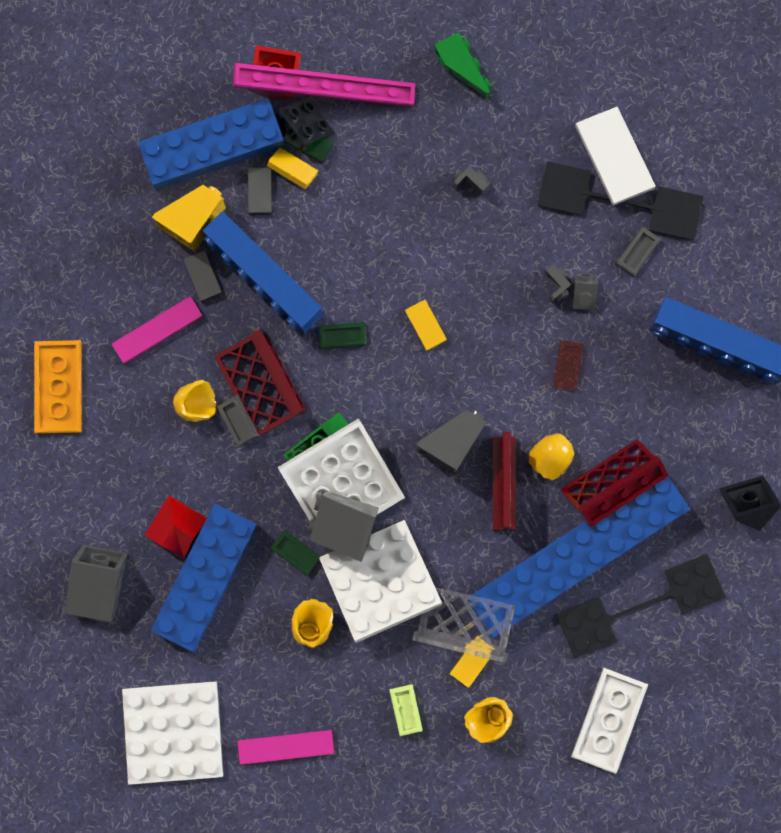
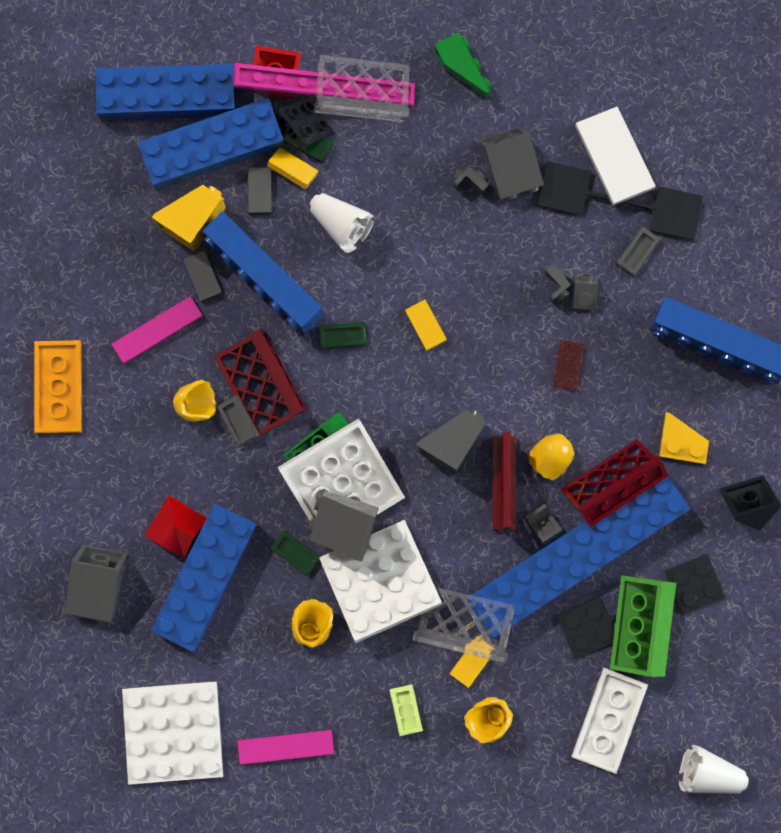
none -> blue brick [95,64,236,120]
none -> white cone [310,193,374,253]
none -> clear fence [314,55,410,122]
none -> dark grey slope [477,126,544,201]
none -> dark grey bracket [526,504,564,547]
none -> bright green slope [610,575,676,677]
none -> yellow wing [659,412,709,465]
none -> white cone [679,745,748,794]

